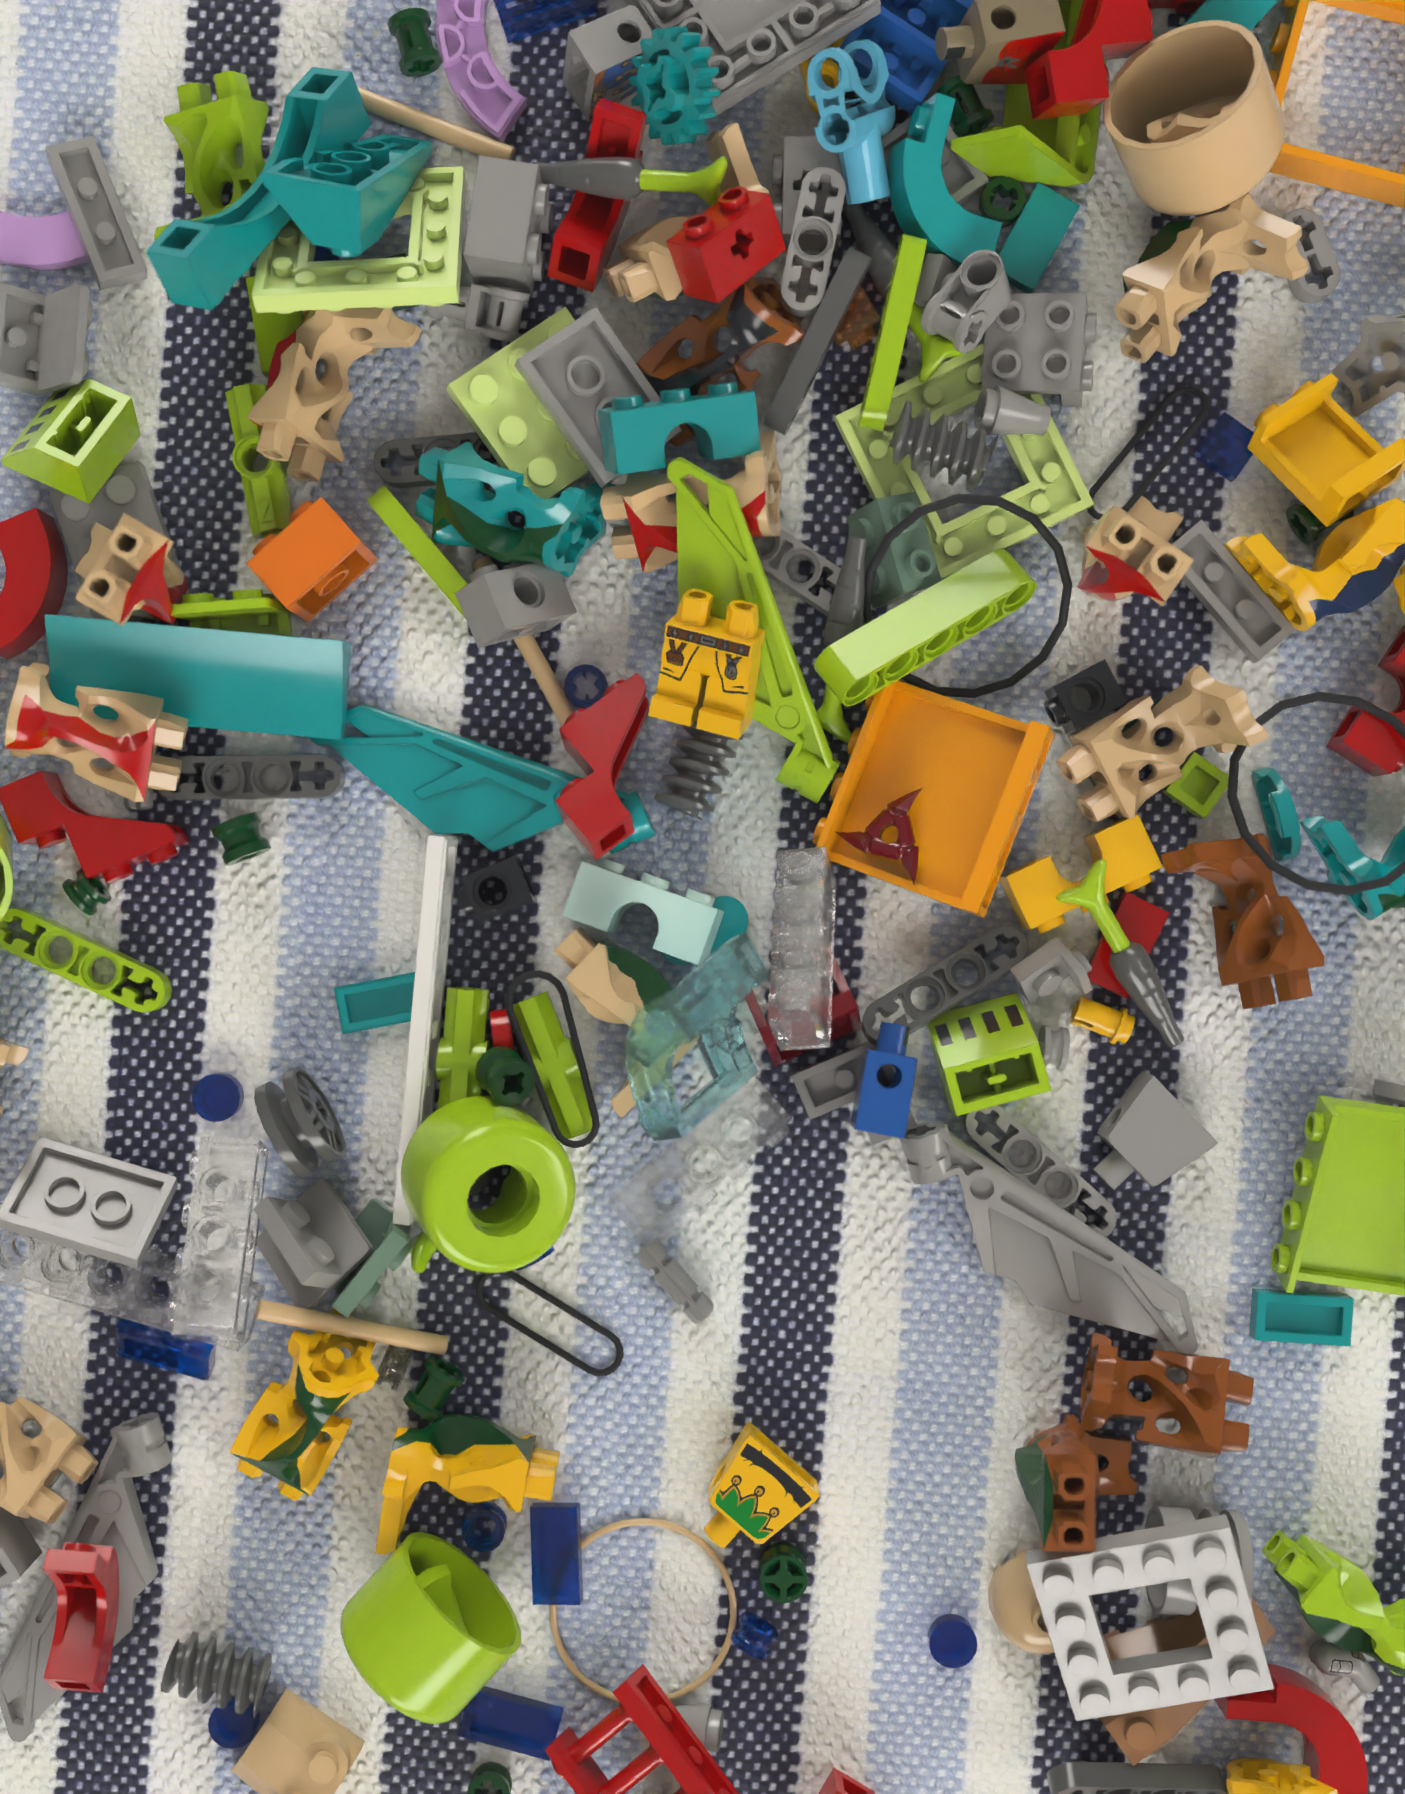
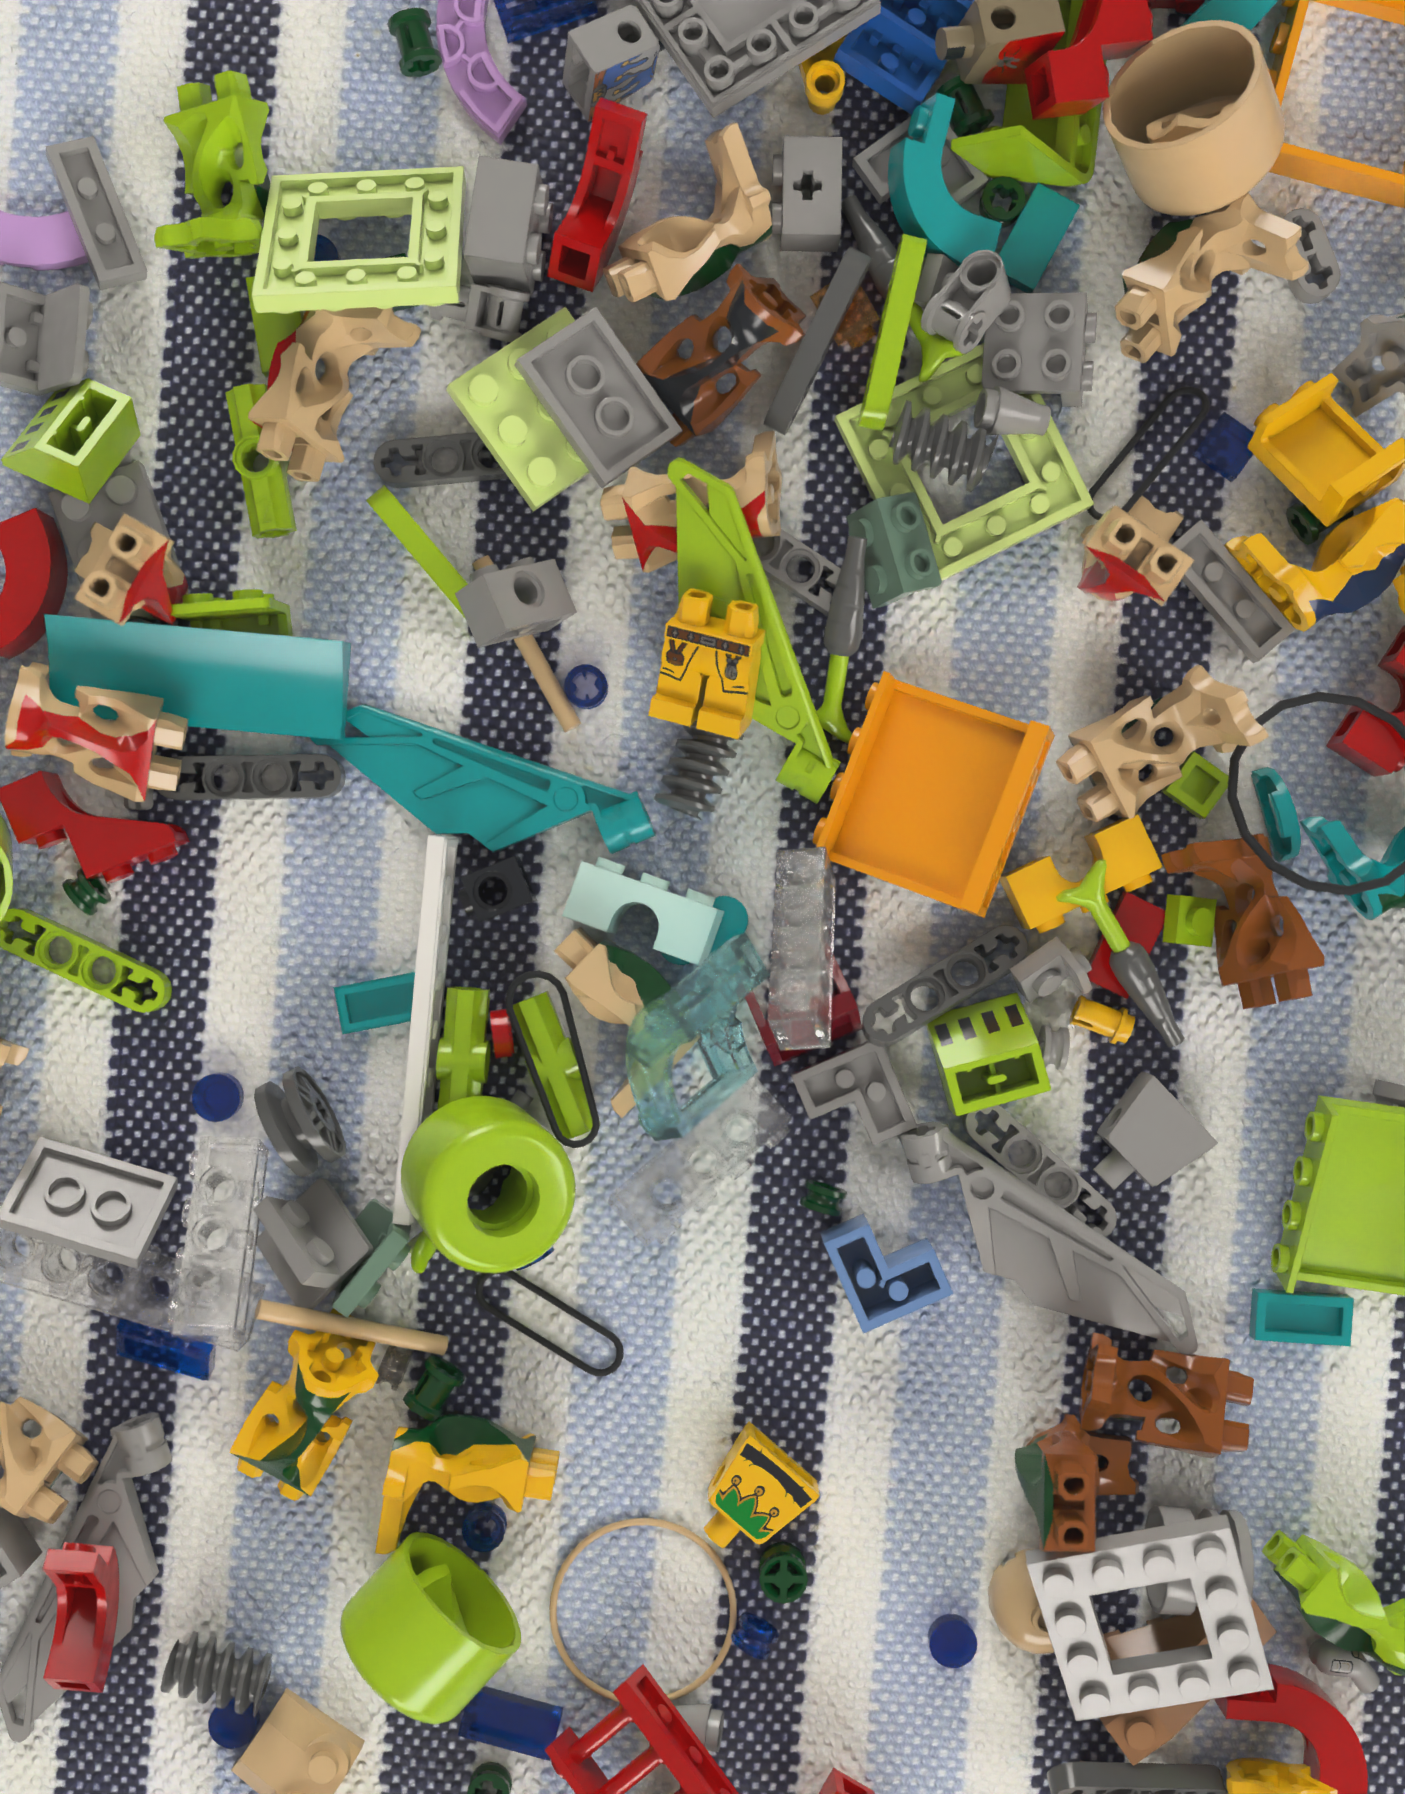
teal arch [145,67,371,310] -> none
dark green wheel [211,812,271,866] -> none
orange brick [246,497,379,623] -> none
teal wedge [262,134,433,257] -> none
tan bar [357,86,515,160] -> none
teal hips [415,442,616,578] -> none
dark green wheel [475,1046,536,1106] -> none
clear blue tile [530,1502,583,1605] -> none
dark grey piece [532,155,727,206] -> none
red arch [555,673,649,861] -> none
teal arch [597,381,761,475] -> none
teal gear [629,26,721,146] -> none
light grey axle [637,1239,714,1324] -> none
red brick [666,186,786,303] -> none
light grey beam [780,166,846,317] -> none
medium azure connector [807,39,895,204] -> none
lime beam [814,548,1037,706] -> none
dark red piece [836,788,922,884] -> none
blue torso [850,1021,917,1139] -> none
black piece [864,494,1072,698] -> none
black brick [1044,659,1127,734] -> none
none -> dark green bush [800,1179,847,1216]
none -> medium blue brick [820,1213,953,1334]
none -> lime plate [1162,894,1217,947]

